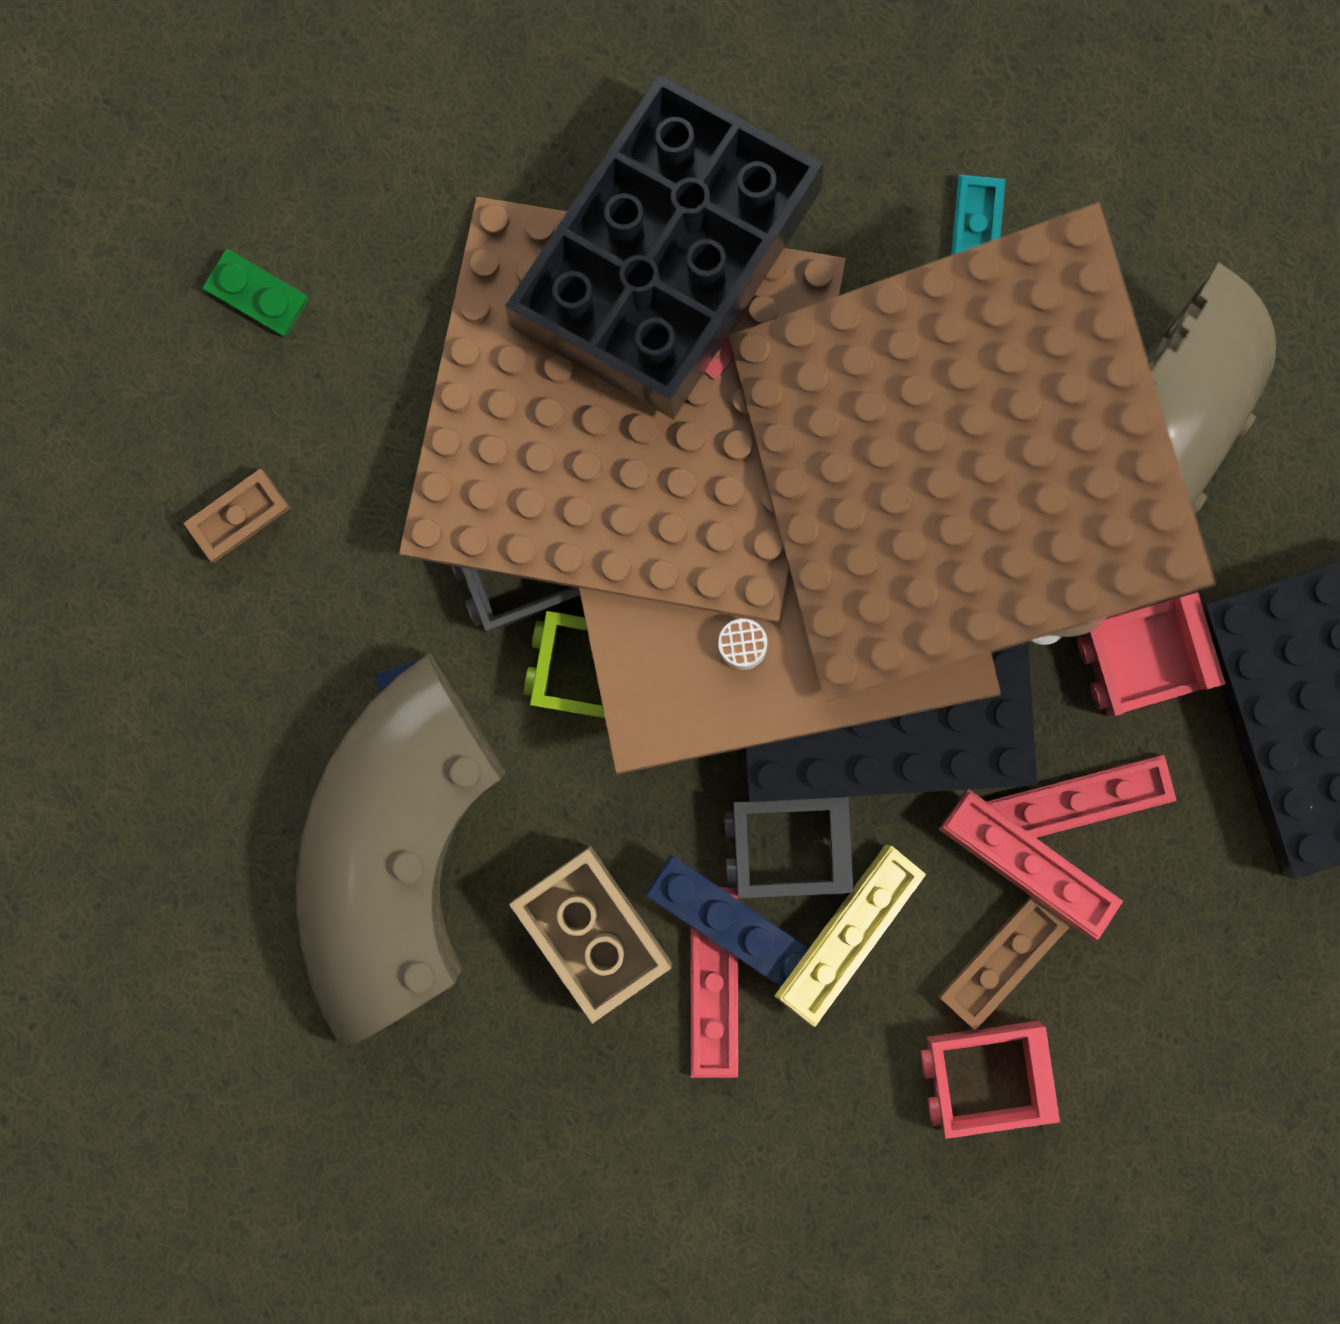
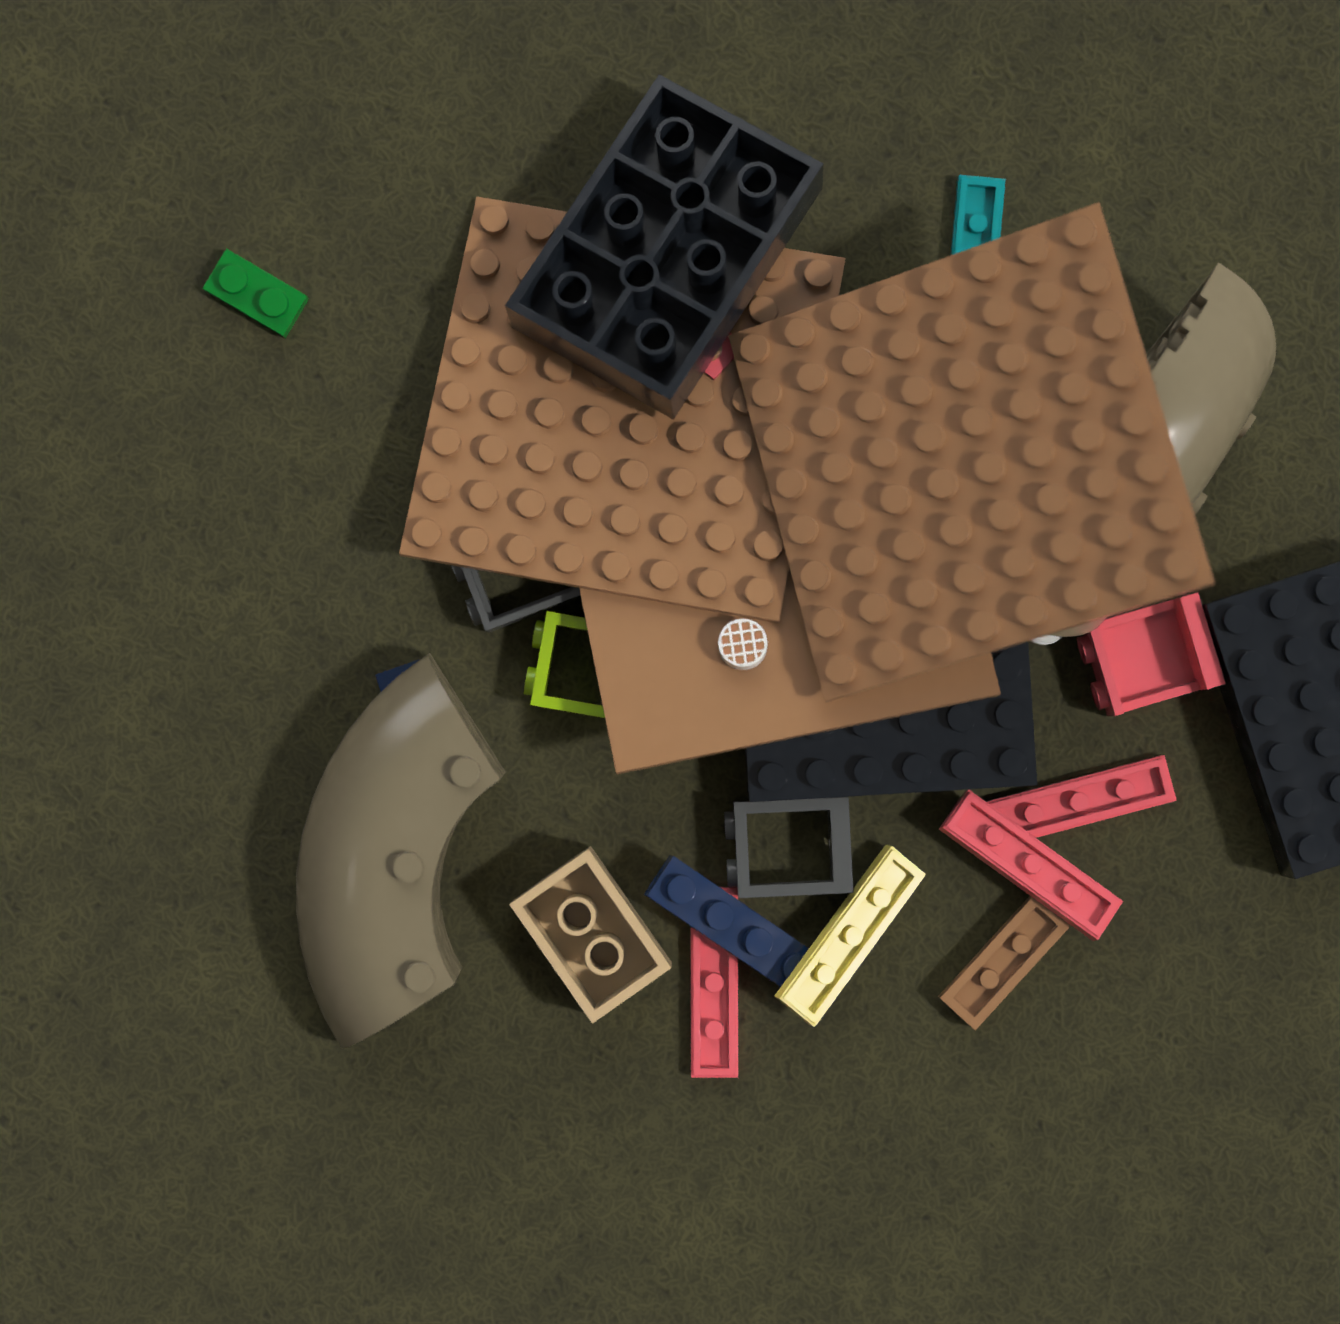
medium nougat plate [183,468,291,563] -> none
coral window [920,1021,1060,1139] -> none

